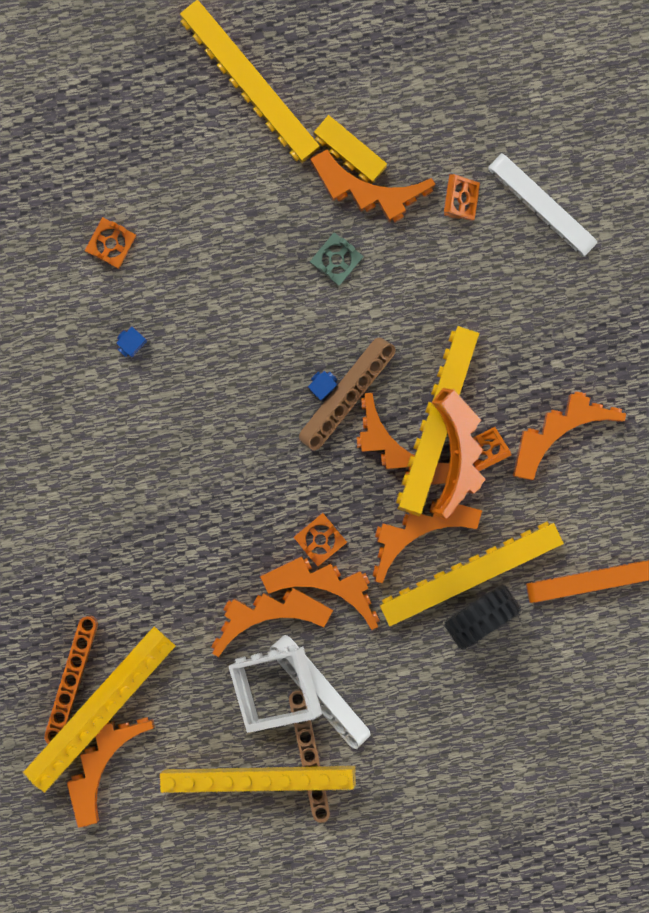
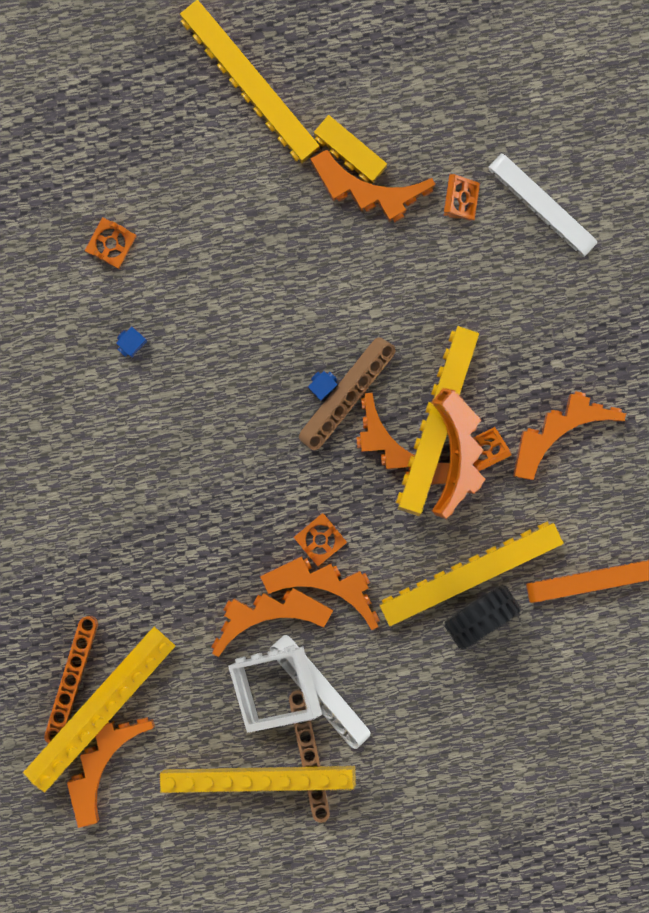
sand green piece [310,233,364,286] -> none
orange arch [372,498,482,583] -> none

